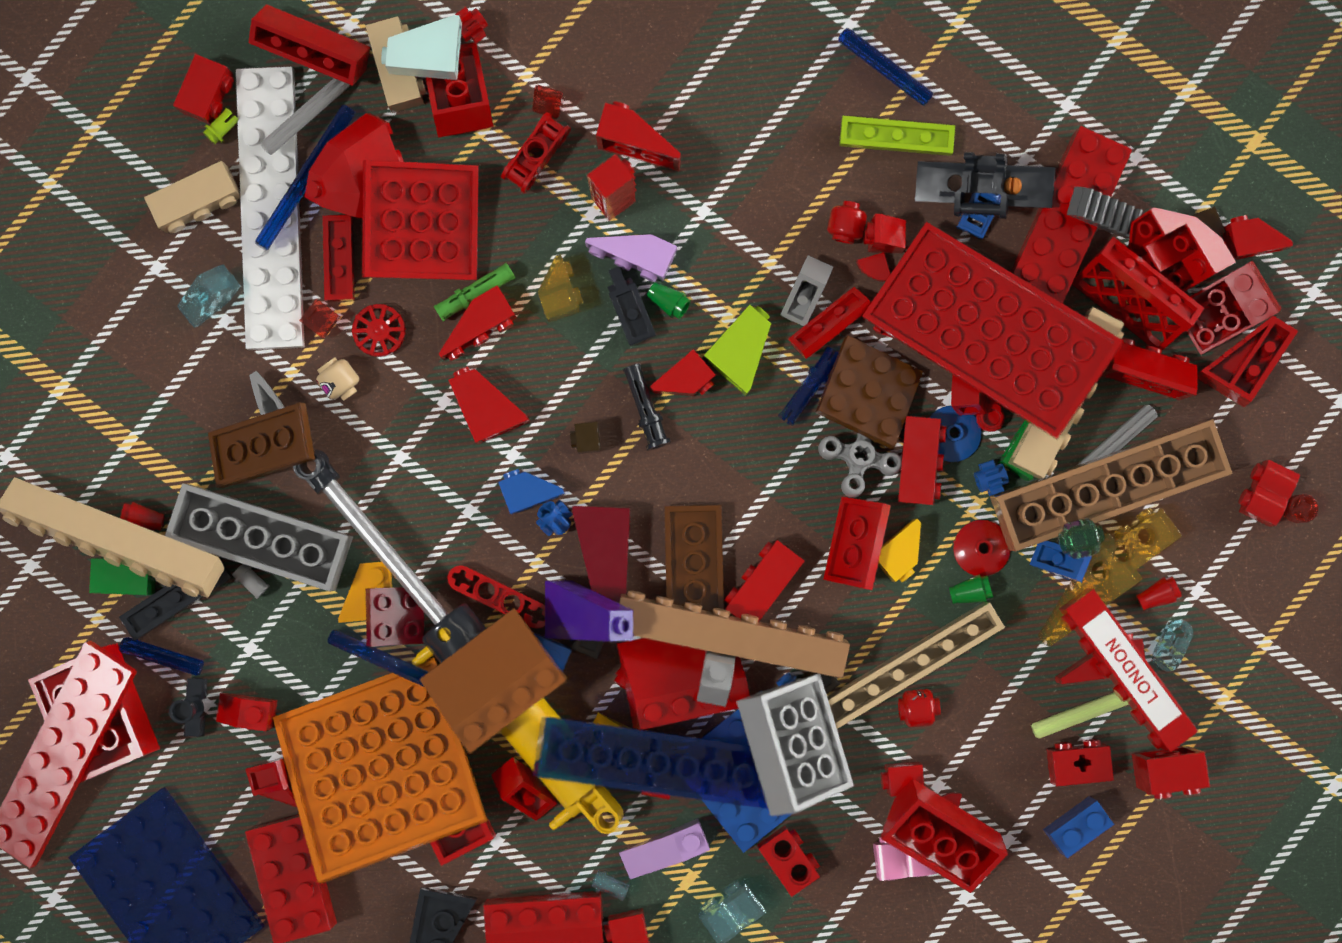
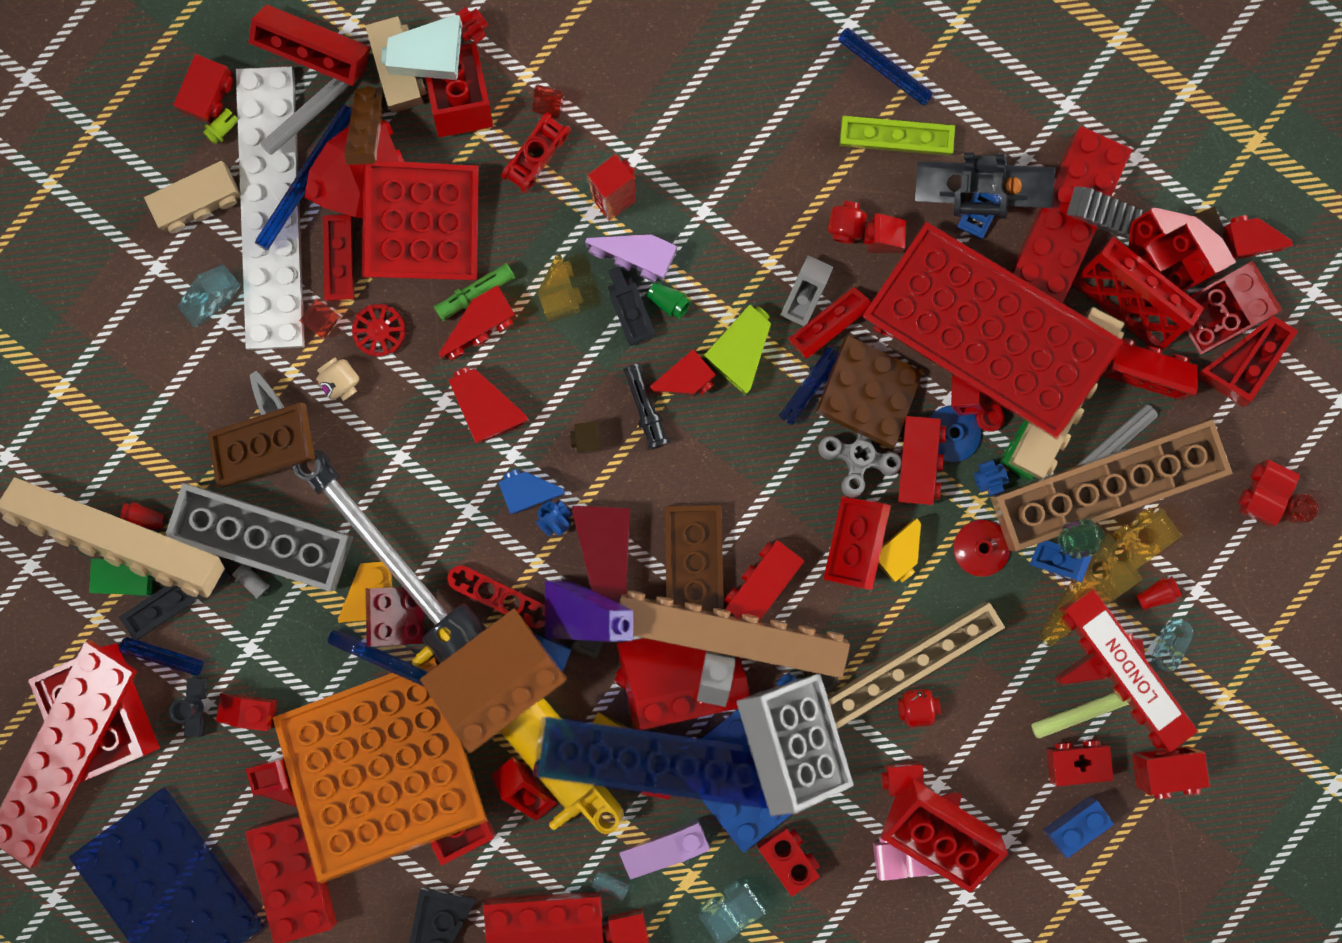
red slope [596,101,681,171] -> none
red tile [856,252,890,282] -> none
green cone [949,574,993,604] -> none
none -> reddish brown plate [345,86,385,165]

